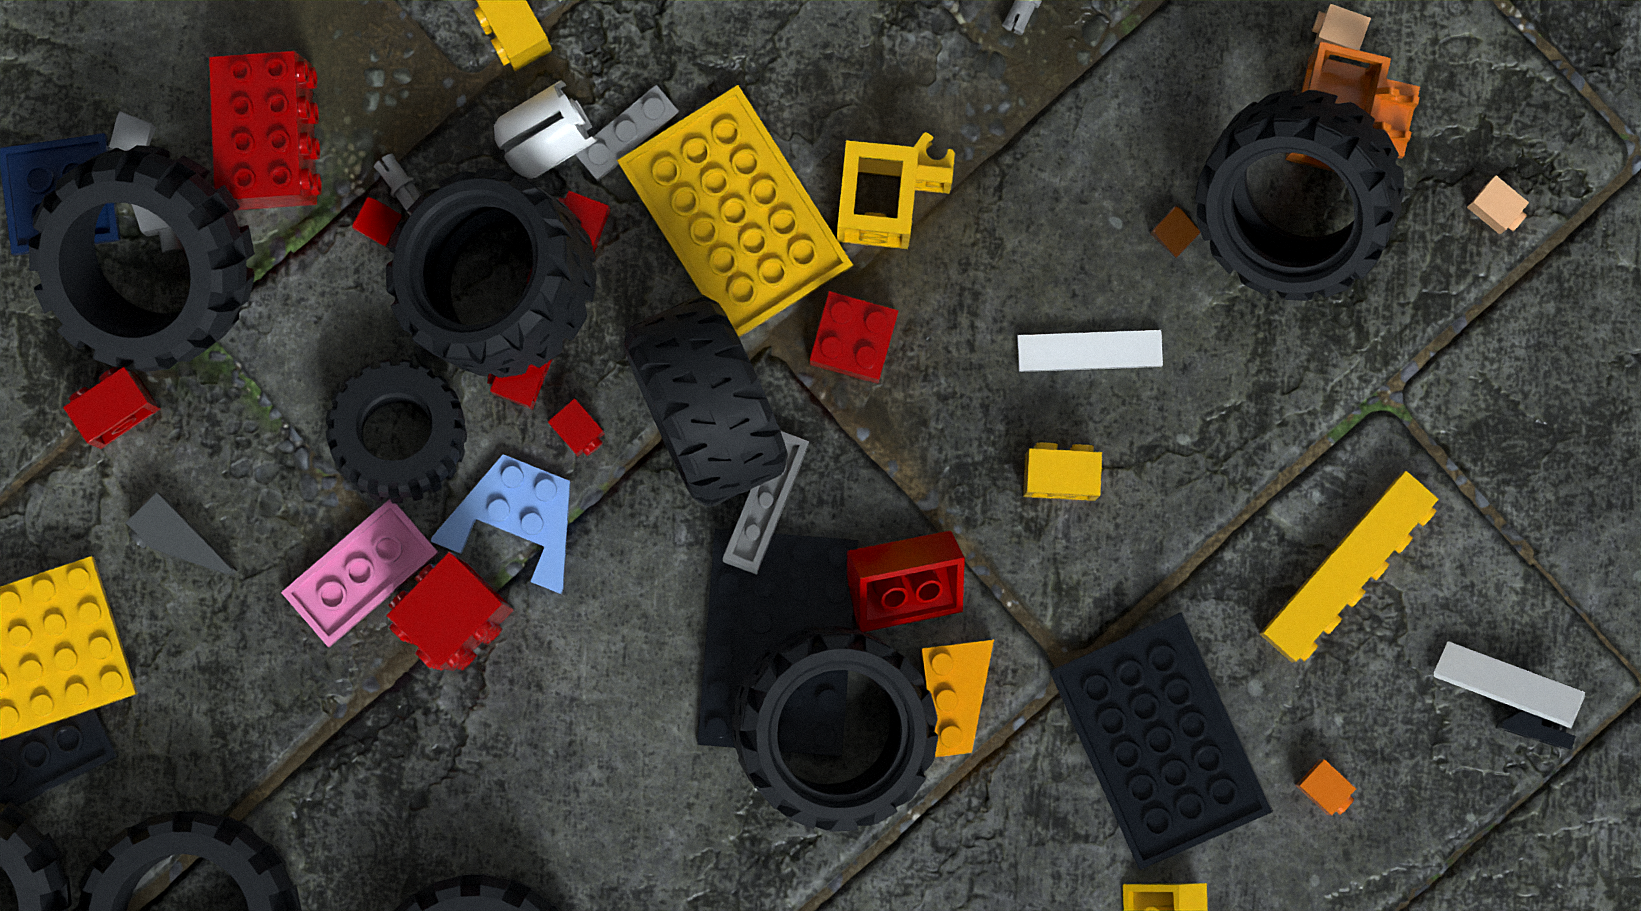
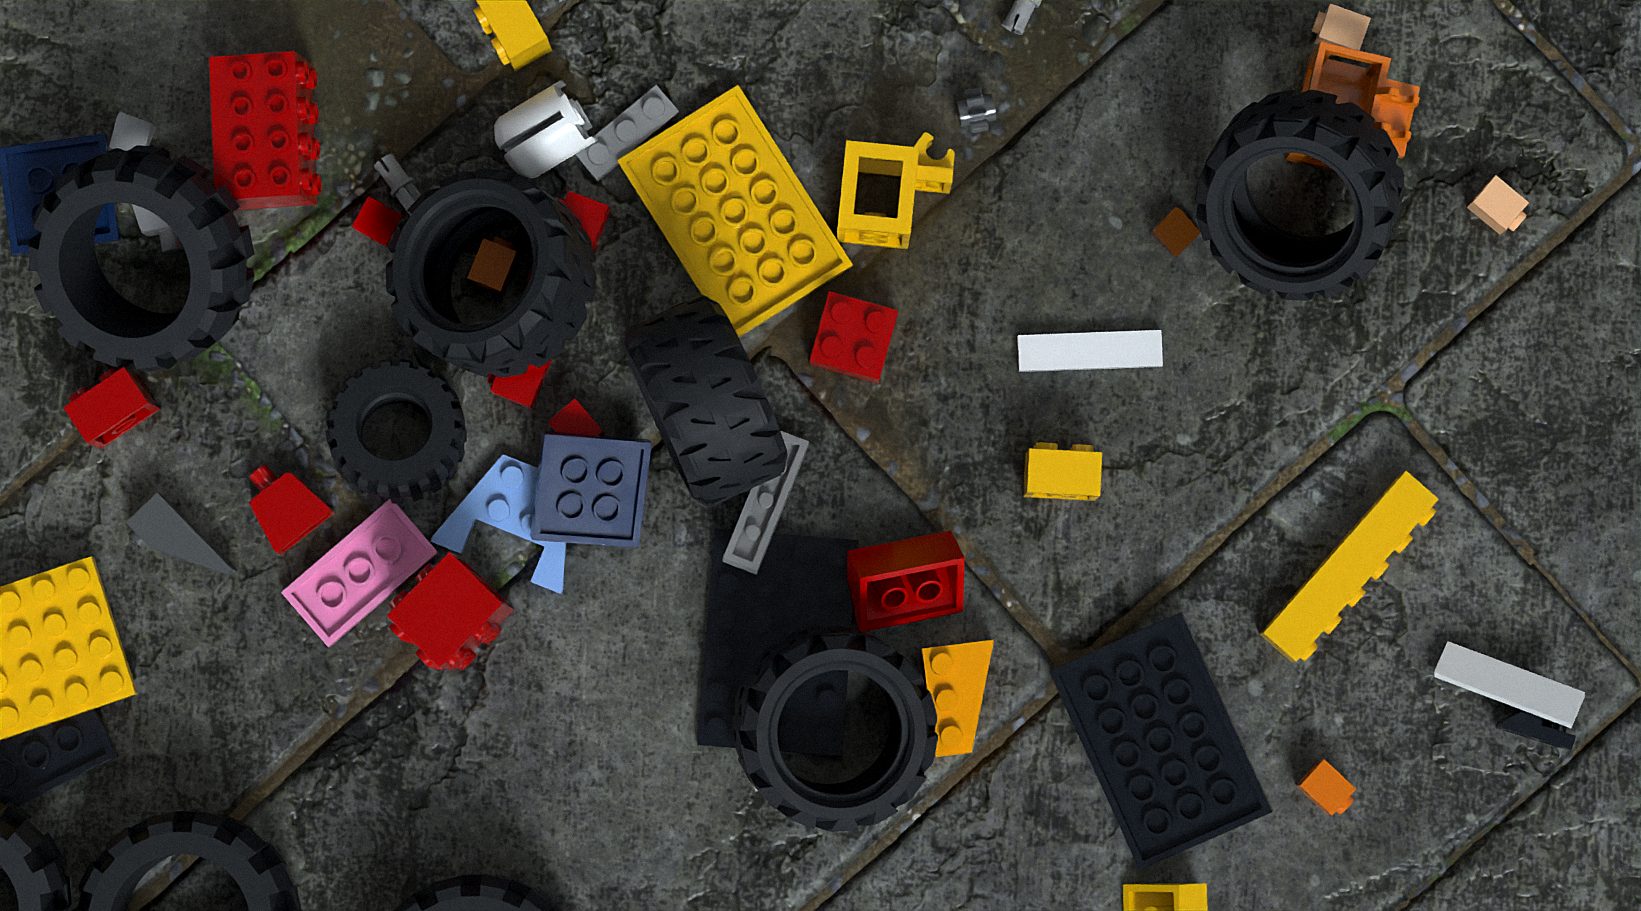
none -> red torso [249,464,335,555]
none -> orange brick [467,236,519,296]
none -> dark blue plate [530,431,652,548]
none -> dark grey gear [956,87,996,133]

